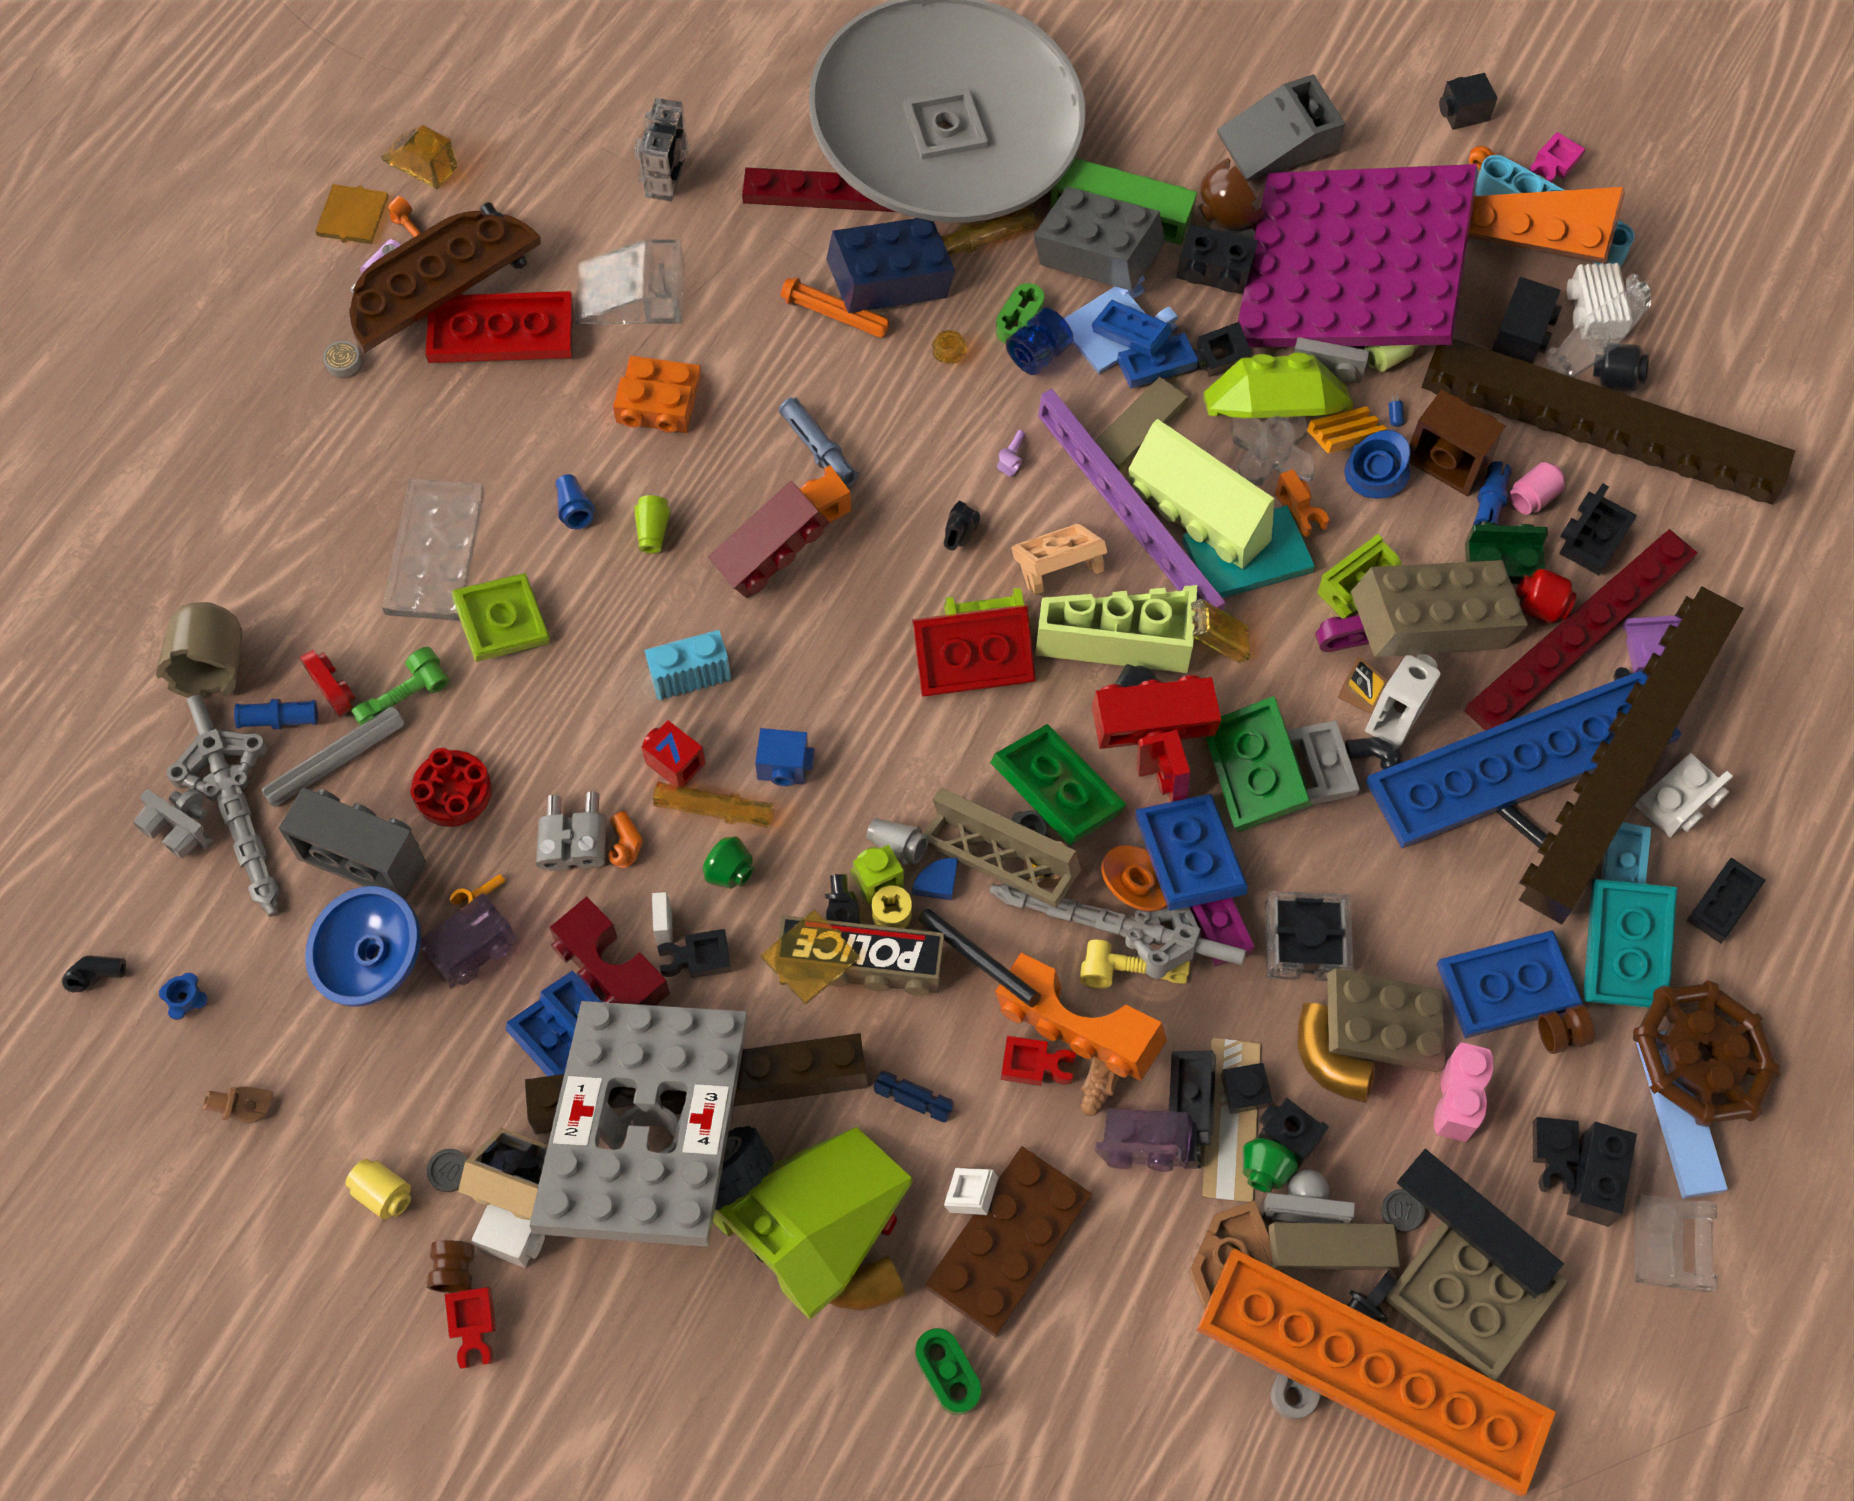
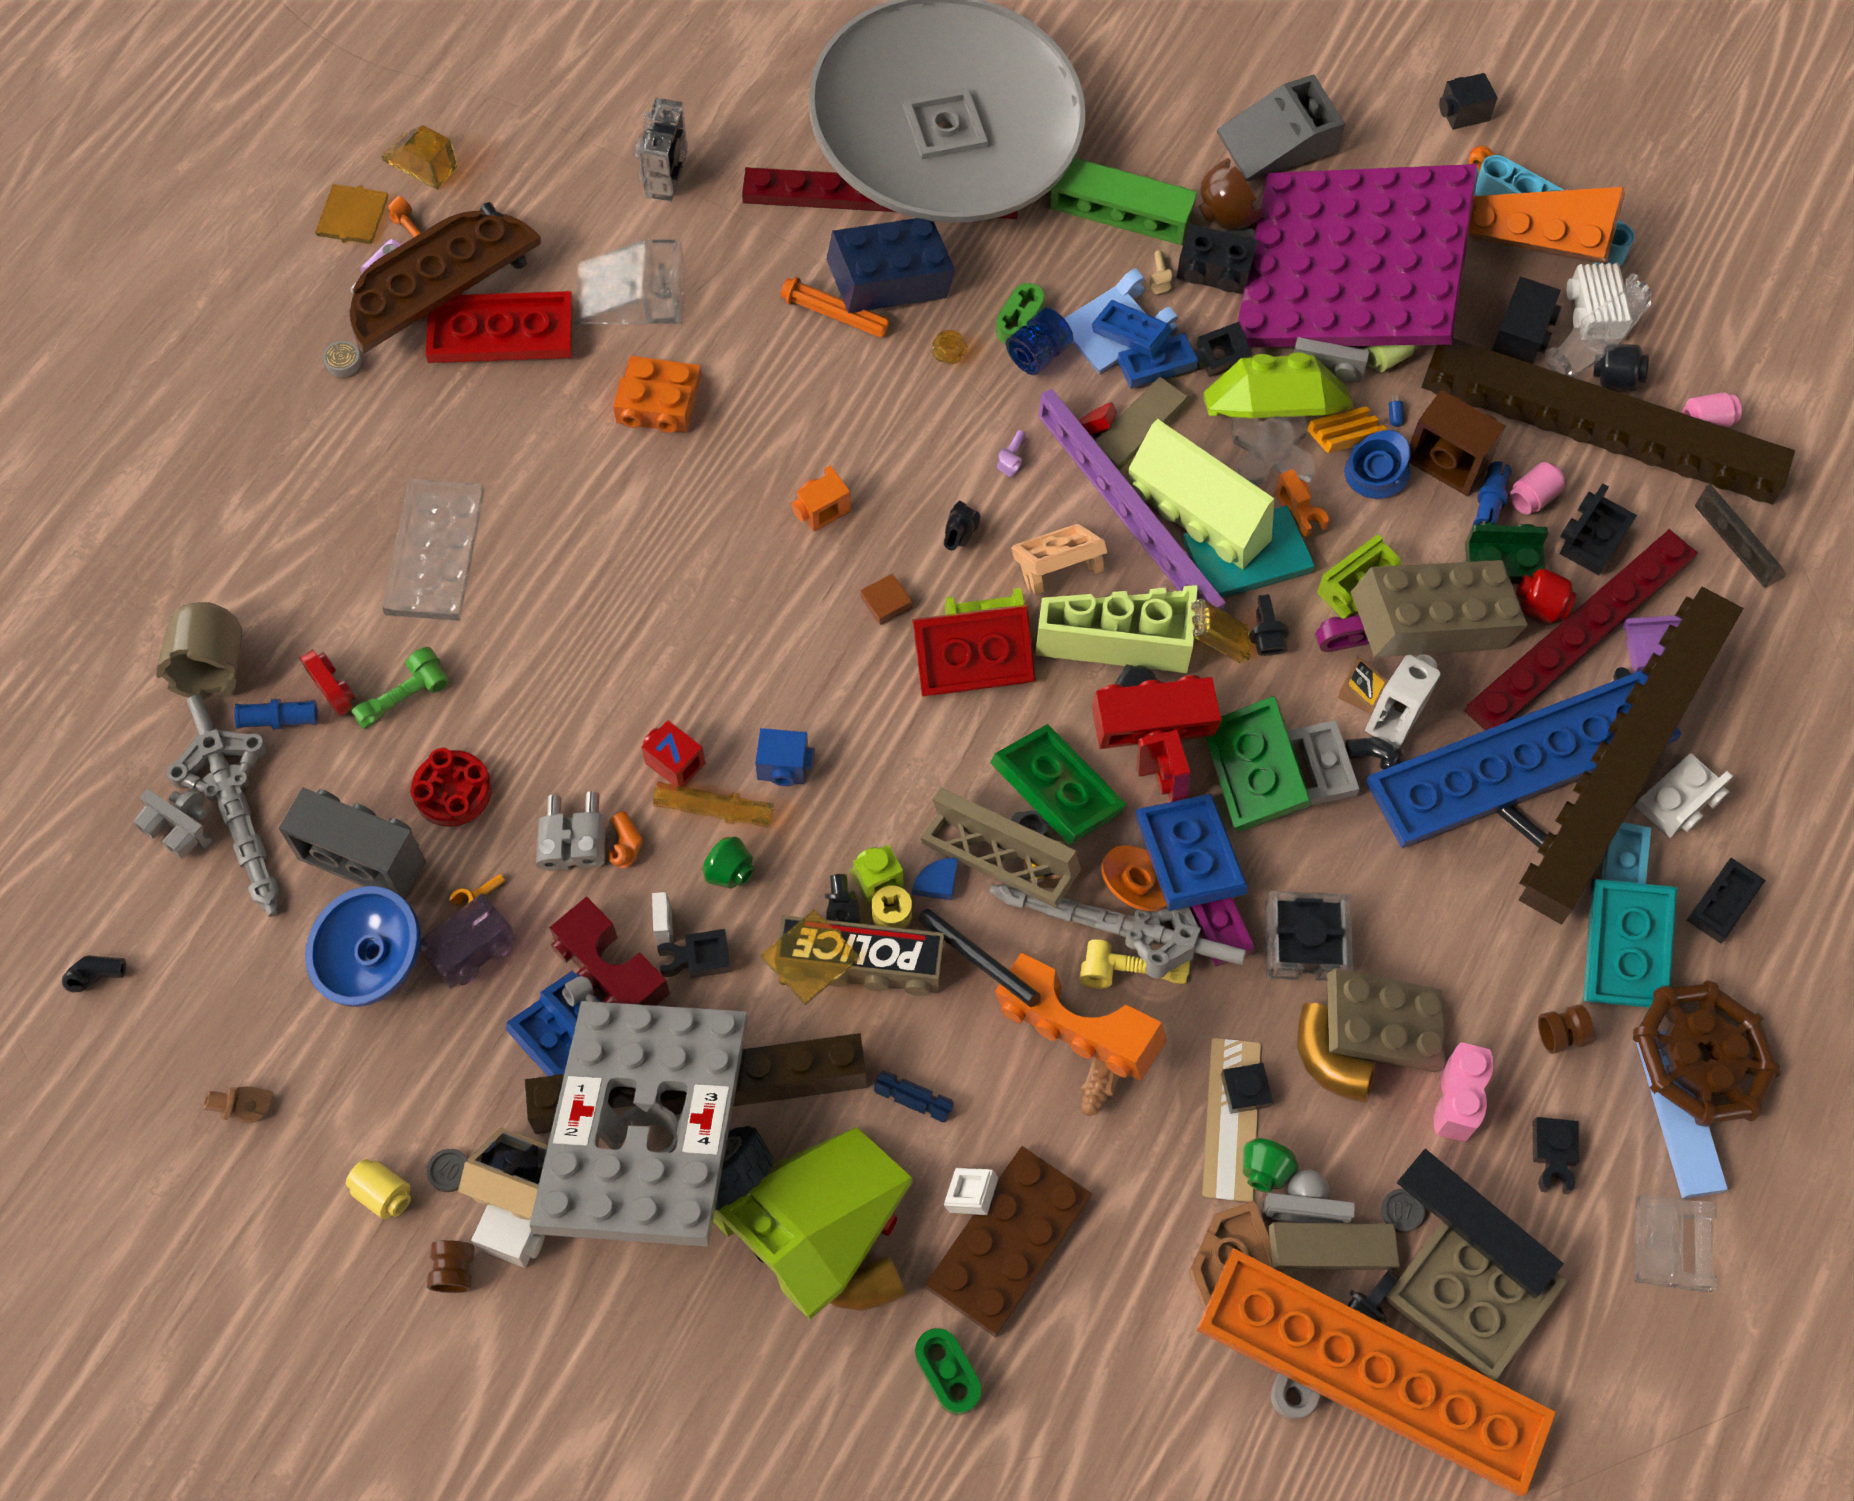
blue plate [159,973,208,1020] -> none
light grey axle [262,707,404,807] -> none
red plate [444,1287,496,1369] -> none
lime tile [452,573,550,662] -> none
blue cone [556,474,595,529] -> none
lime cone [634,495,671,554] -> none
medium azure brick [644,629,731,701] -> none
dark red brick [708,481,830,598] -> none
sand blue pin [779,397,858,487] -> none
light grey cone [866,818,928,864] -> none
clear yellow pin [941,206,1036,257] -> none
red plate [1001,1035,1076,1086] -> none
dark grey brick [1034,187,1165,291] -> none
clear purple bracket [1095,1109,1193,1172] -> none
black hinge [1168,1050,1216,1169] -> none
black brick [1258,1098,1329,1169] -> none
blue tile [1436,930,1583,1039] -> none
dark pink plate [1529,132,1585,183] -> none
black brick [1567,1122,1637,1227] -> none
none -> light grey hand [562,977,599,1006]
none -> dark orange tile [860,573,912,625]
none -> red tile [1079,402,1117,435]
none -> tan hand [1149,250,1172,295]
none -> black piece [1249,594,1289,656]
none -> bright pink brick [1682,392,1742,428]
none -> clear smoke slope [1695,484,1786,588]

